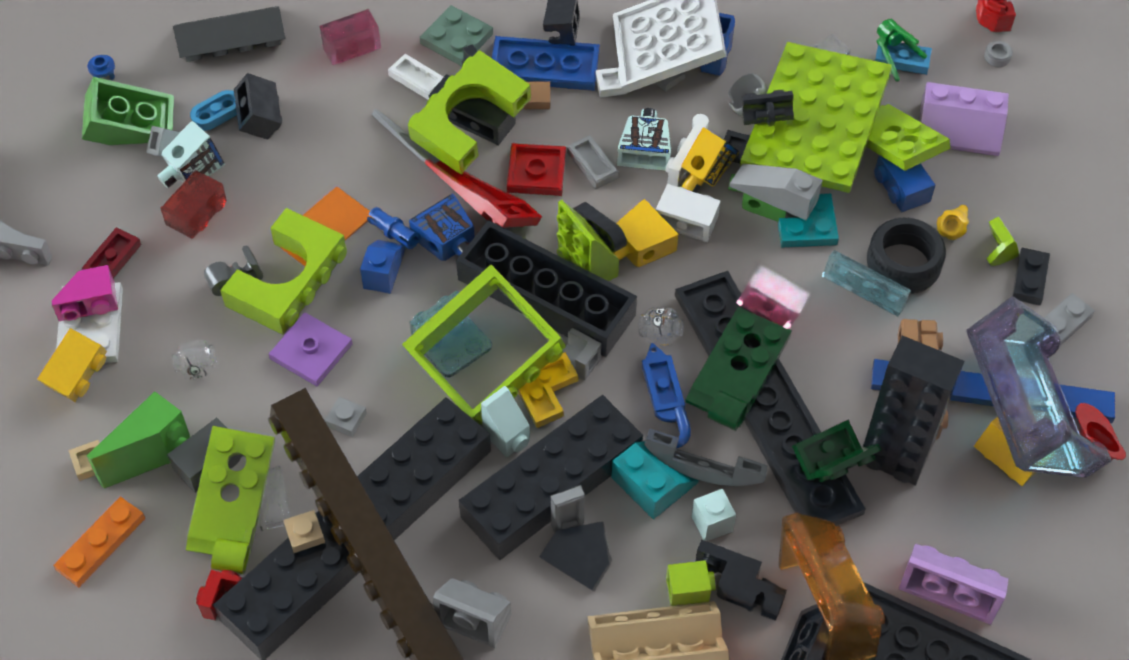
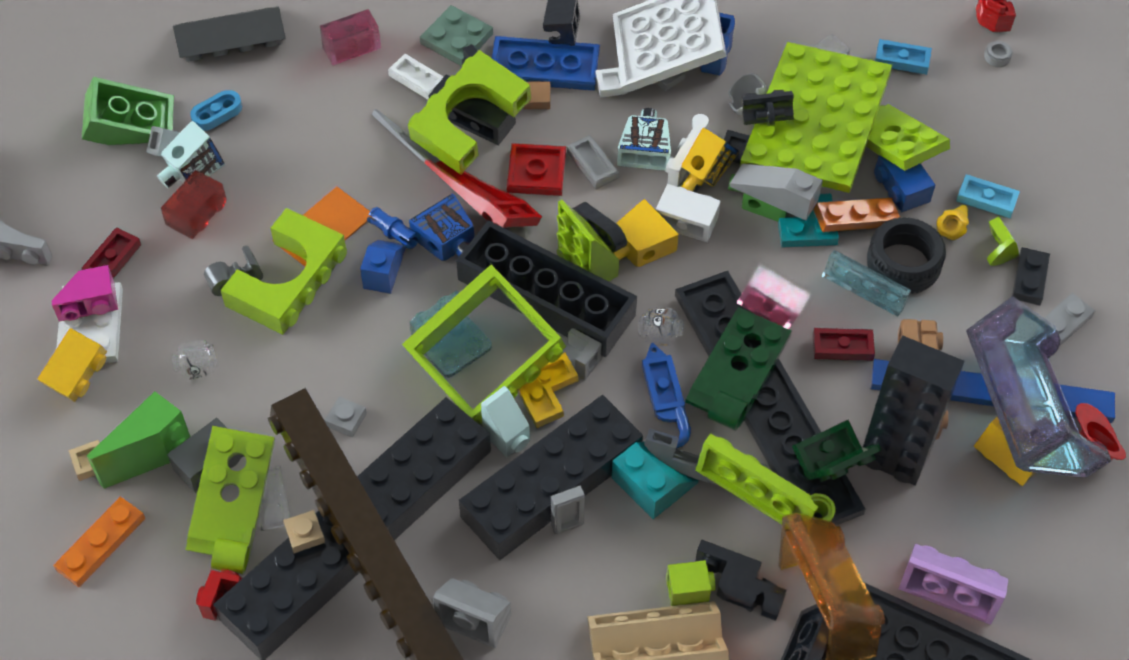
blue plate [87,55,115,80] -> none
black brick [234,73,282,140] -> none
medium lavender plate [269,312,353,386] -> none
black slope [539,522,612,591] -> none
light aqua brick [691,489,736,541] -> none
green plant [876,19,927,82] -> none
lavender slope [919,82,1009,156] -> none
none -> lime hinge [695,433,836,538]
none -> orange plate [813,197,900,232]
none -> dark red plate [813,328,875,361]
none -> medium azure plate [956,174,1020,219]

